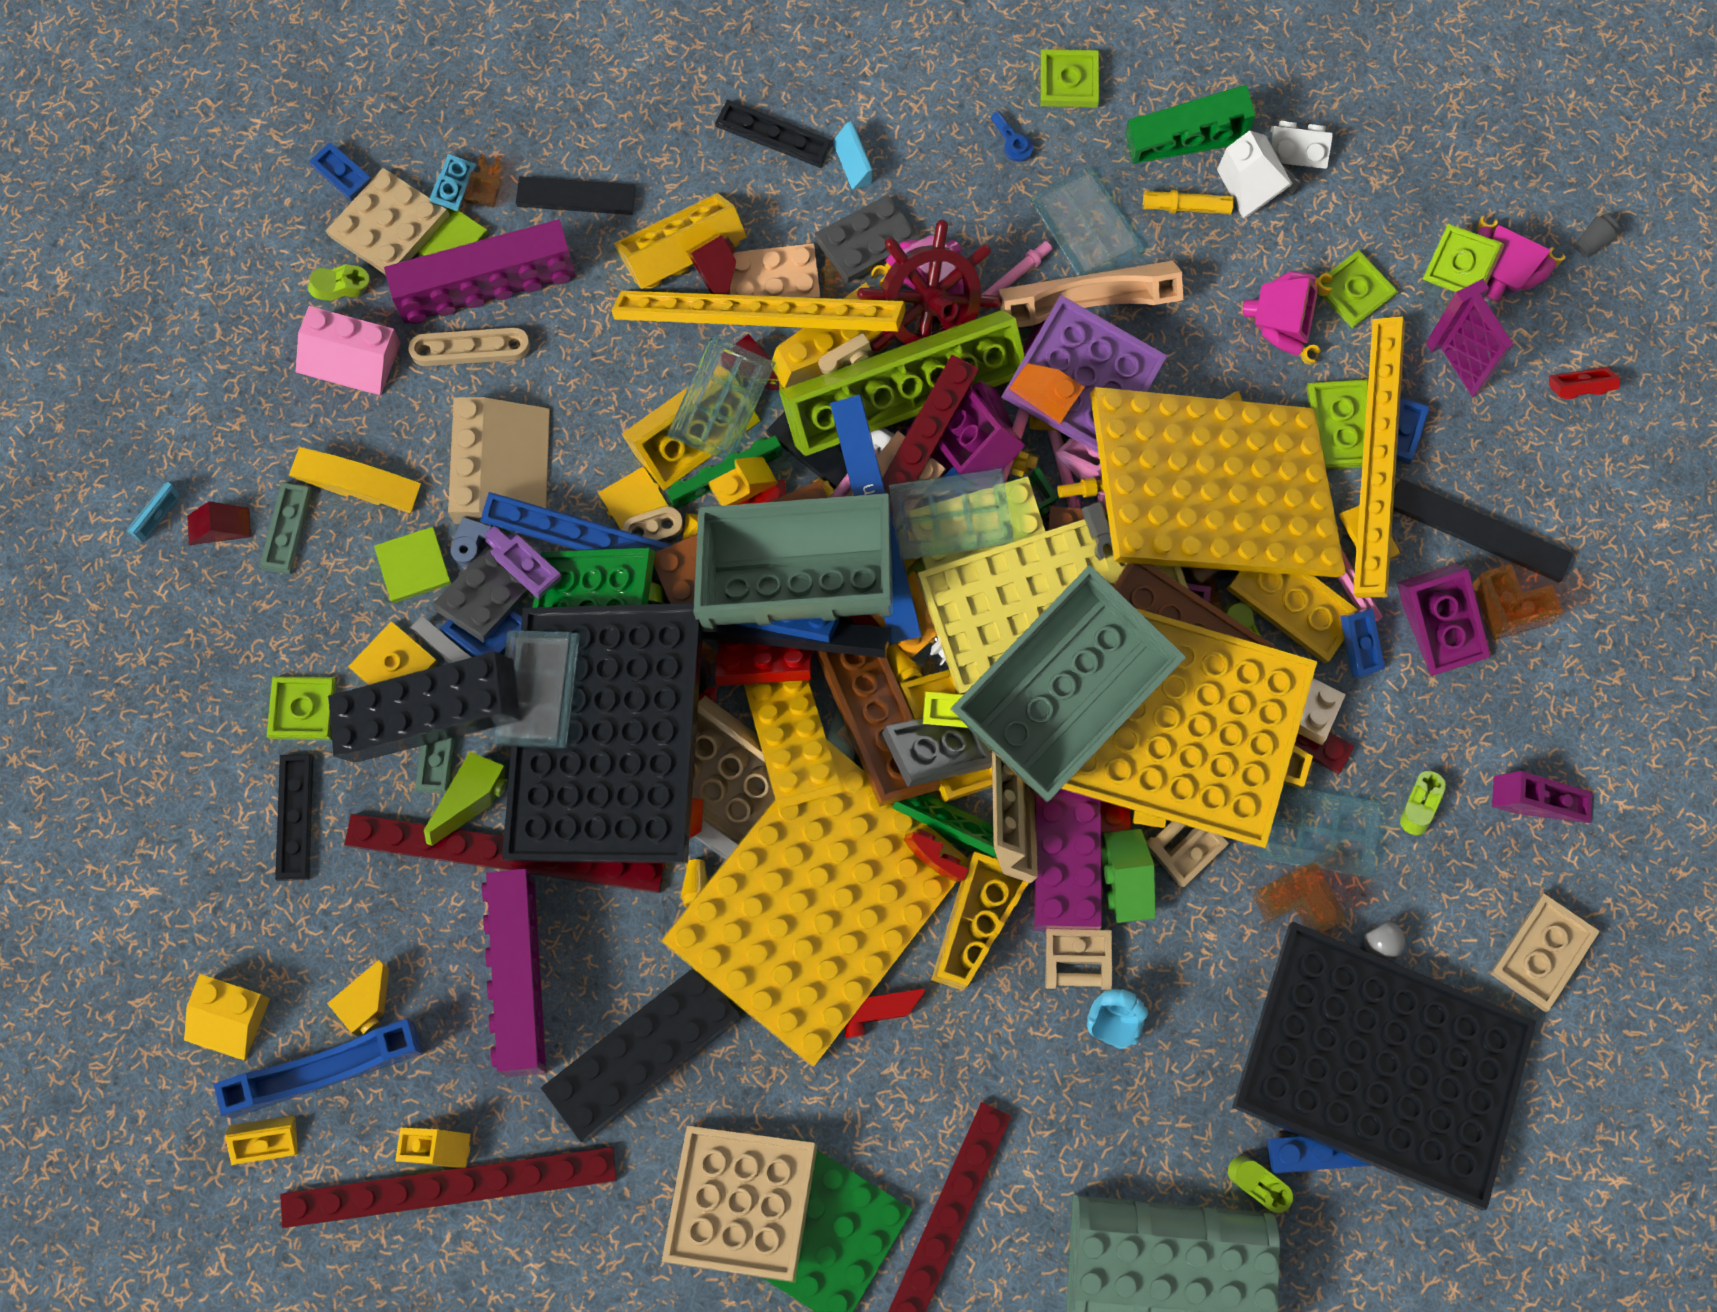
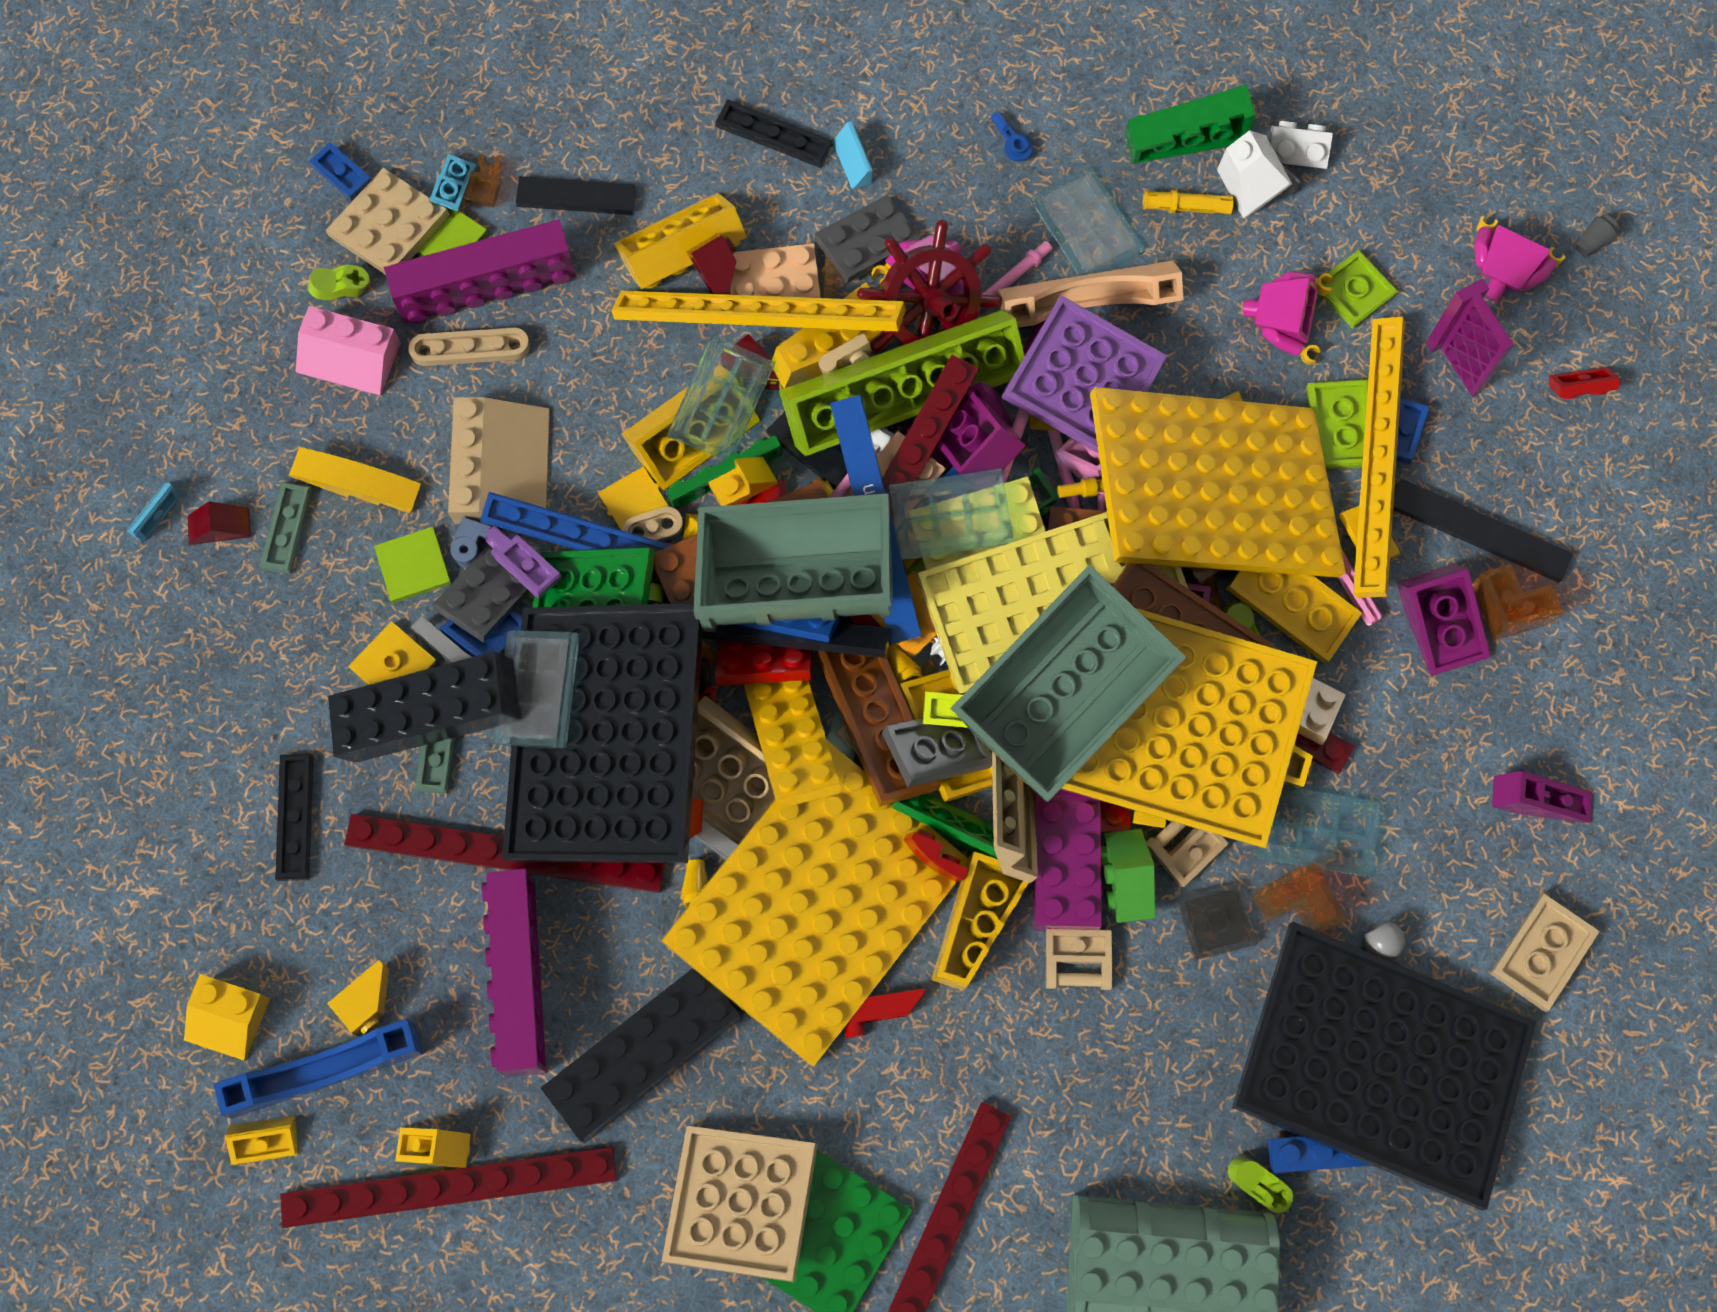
lime tile [266,676,337,740] -> none
lime slope [424,752,508,846] -> none
orange slope [1009,363,1085,424] -> none
yellow plate [1011,450,1040,477] -> none
lime plate [1040,49,1099,108] -> none
dark grey bar [1081,502,1113,561] -> none
medium azure hair [1087,989,1148,1049] -> none
blue plate [1340,608,1385,677] -> none
lime piece [1400,771,1446,835] -> none
lime tile [1422,224,1505,293] -> none
none -> clear smoke plate [1176,882,1258,961]

